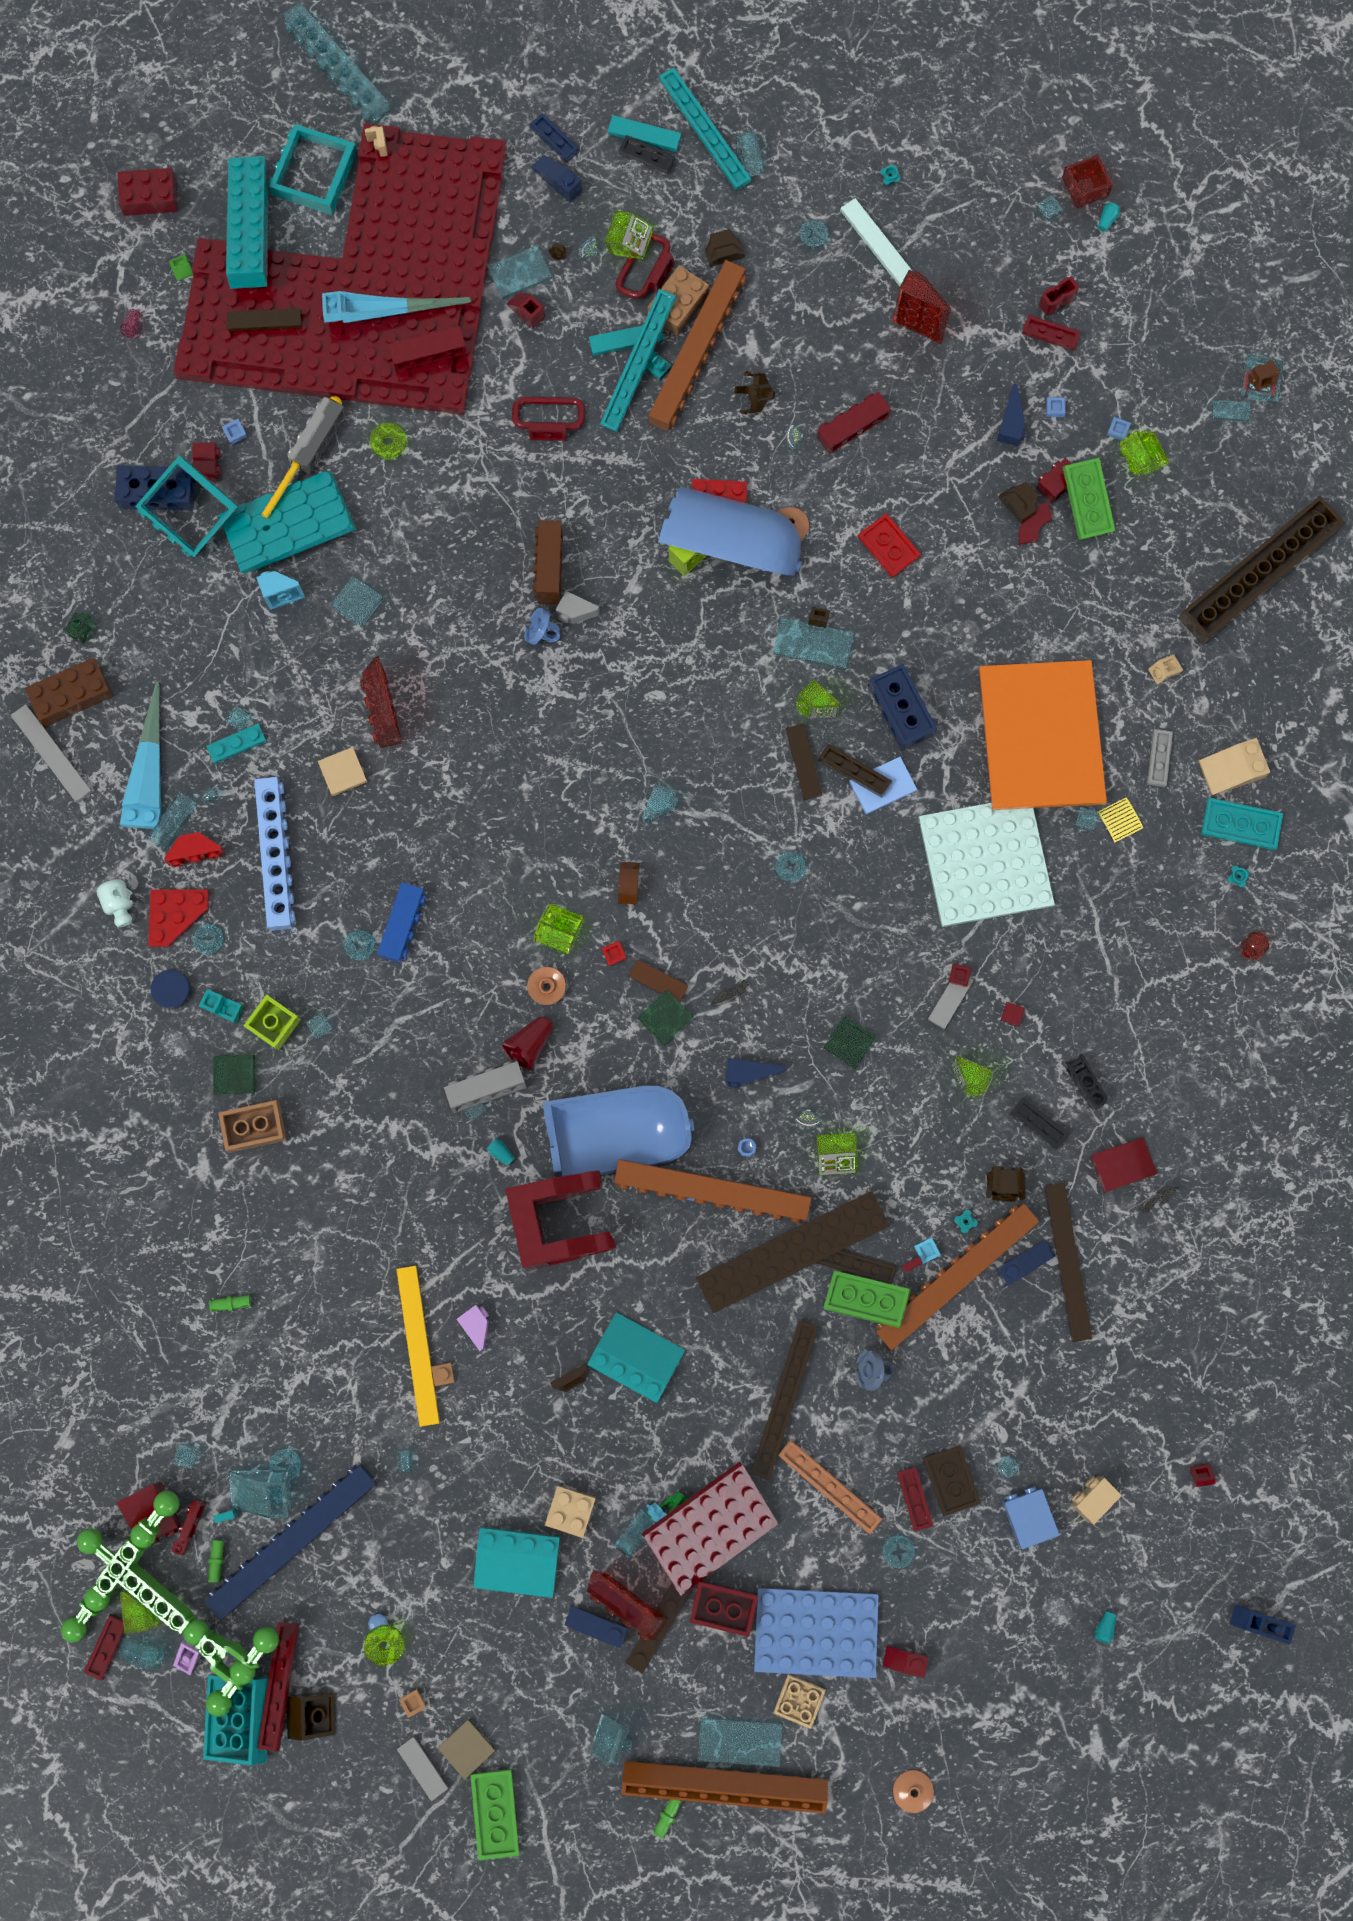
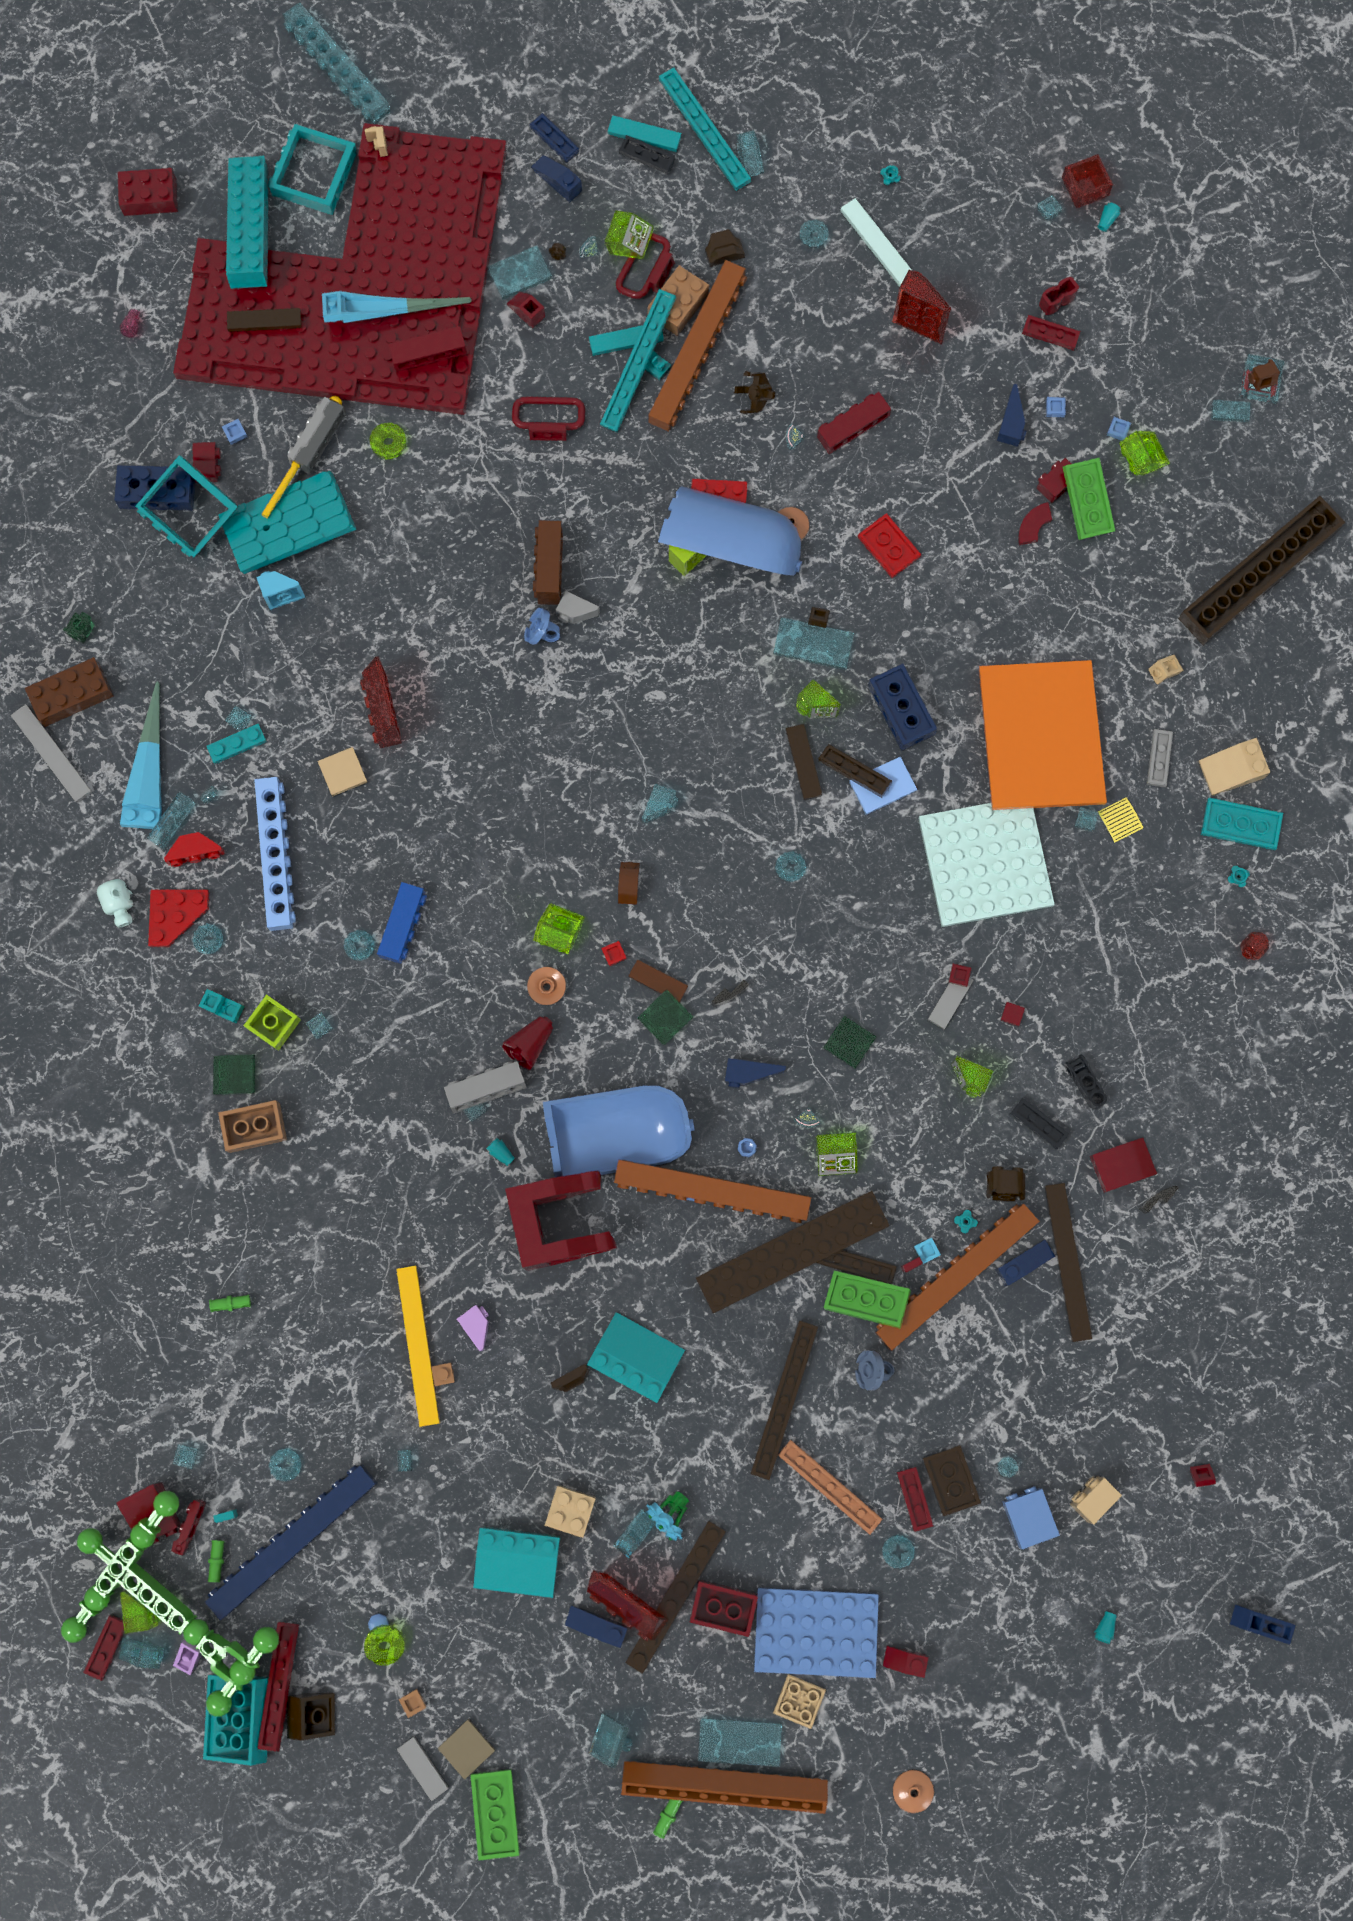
dark blue tile [151,970,190,1009] -> none
bright green slope [169,255,193,280] -> none
clear light blue slope [229,1470,292,1518] -> none
clear light blue tile [331,576,384,627] -> none
plate [641,1462,778,1596] -> none
dark brown slope [999,482,1038,524] -> none

